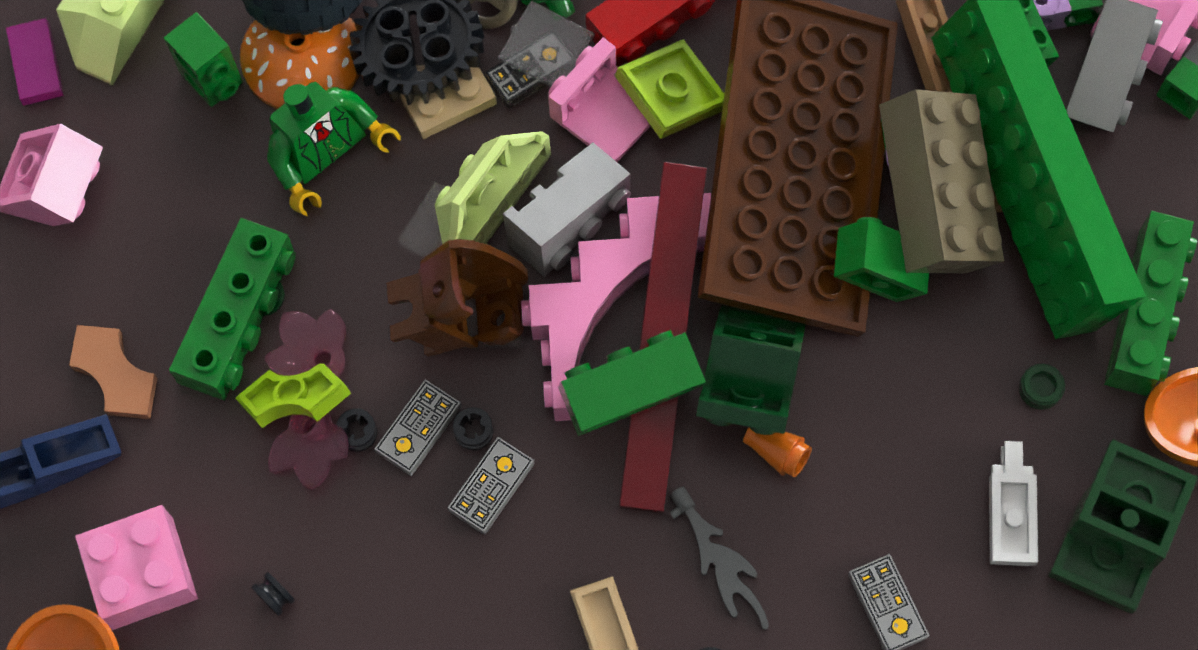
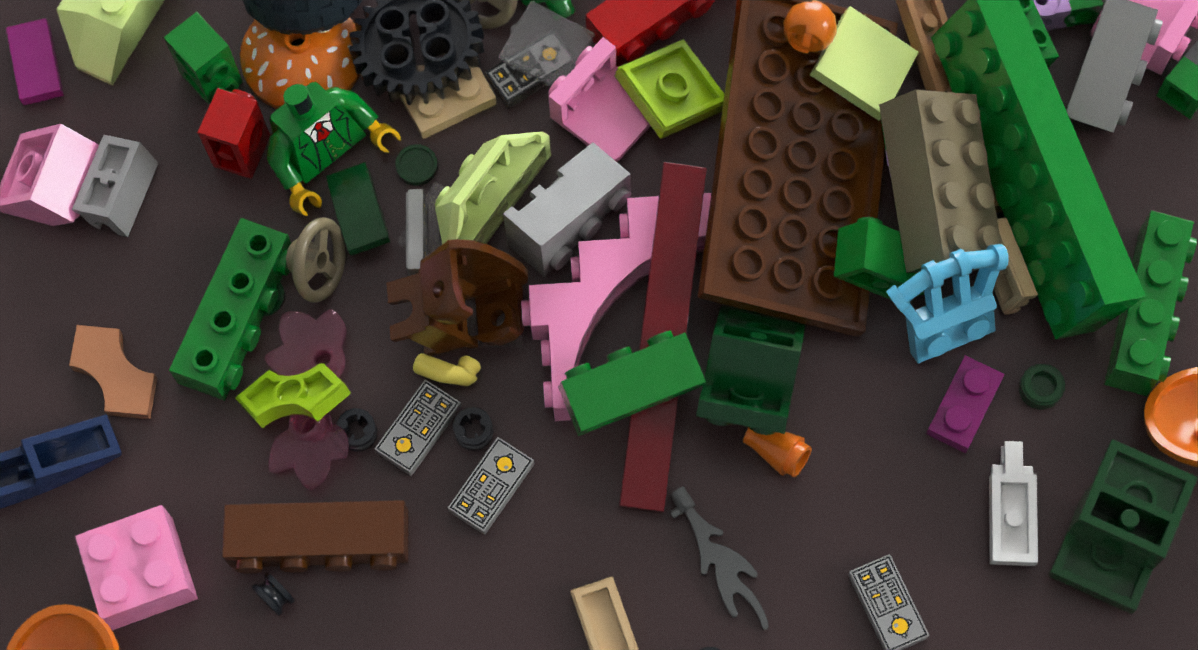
none -> light grey hinge [72,135,159,237]
none -> red brick [197,88,271,179]
none -> reddish brown brick [223,500,409,574]
none -> dark tan piece [286,217,346,303]
none -> dark green slope [326,162,391,256]
none -> dark green piece [395,144,438,186]
none -> light grey tile [406,189,428,276]
none -> light yellow arm [413,353,481,387]
none -> orange piece [784,0,837,54]
none -> yellowish green tile [810,6,919,121]
none -> medium azure plate [886,244,1009,364]
none -> magenta plate [926,355,1005,454]
none -> tan tile [994,218,1038,315]

